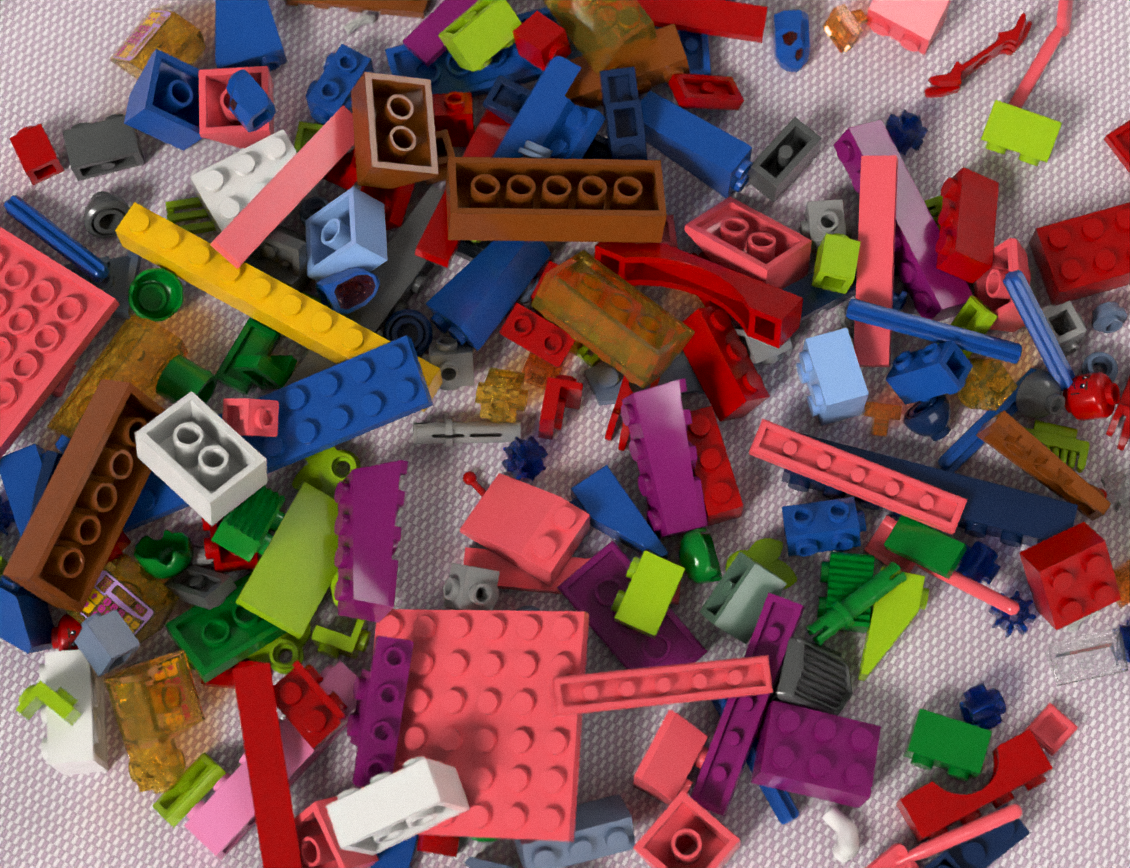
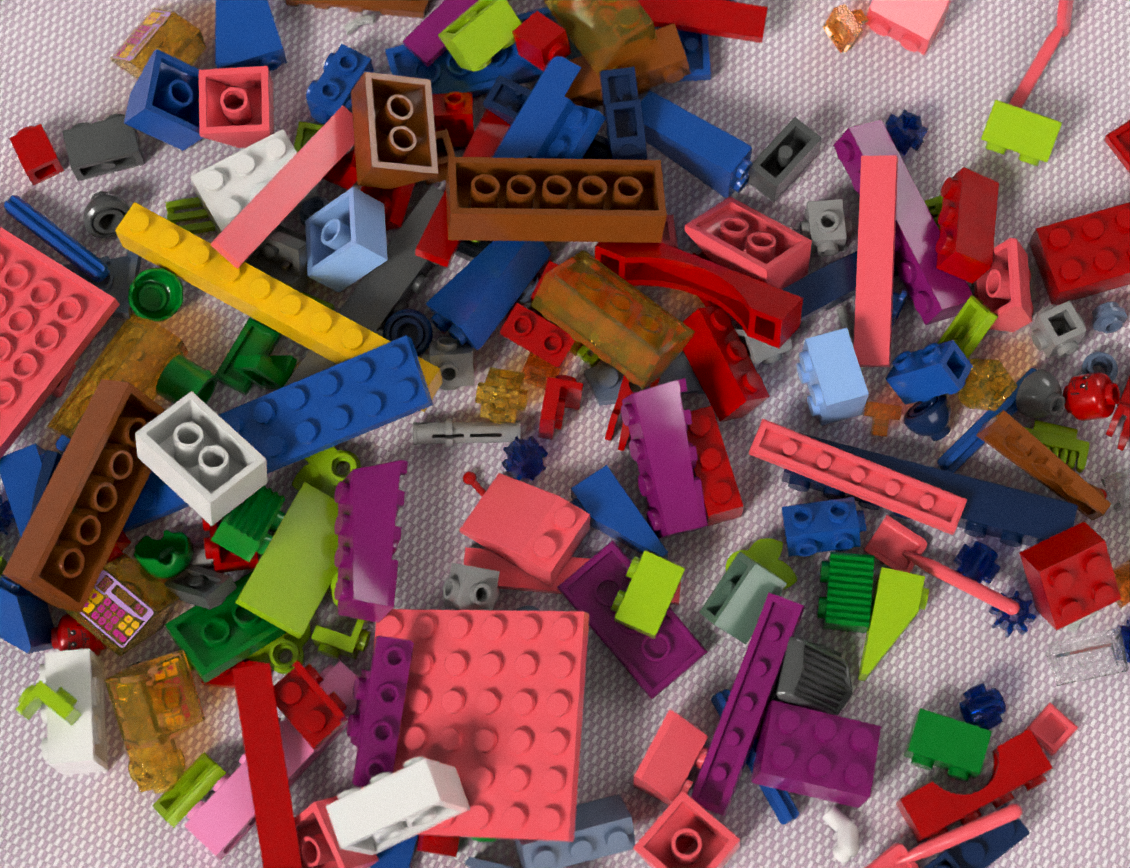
sand blue brick [74,609,141,677] -> none
coral bracket [222,398,279,437] -> none
blue rock [226,69,276,132] -> none
rock [316,268,380,315] -> none
sand blue plate [518,140,553,158] -> none
coral tile [548,655,773,717] -> none
red plate [668,74,744,111] -> none
green hair [678,528,722,584] -> none
blue rock [773,10,810,72] -> none
green pin [805,562,907,646] -> none
lime brick [811,233,861,294] -> none
blue axle [846,298,1022,364] -> none
green tile [884,515,967,579] -> none
red piece [923,13,1032,98] -> none
blue axle [1003,270,1076,391] -> none

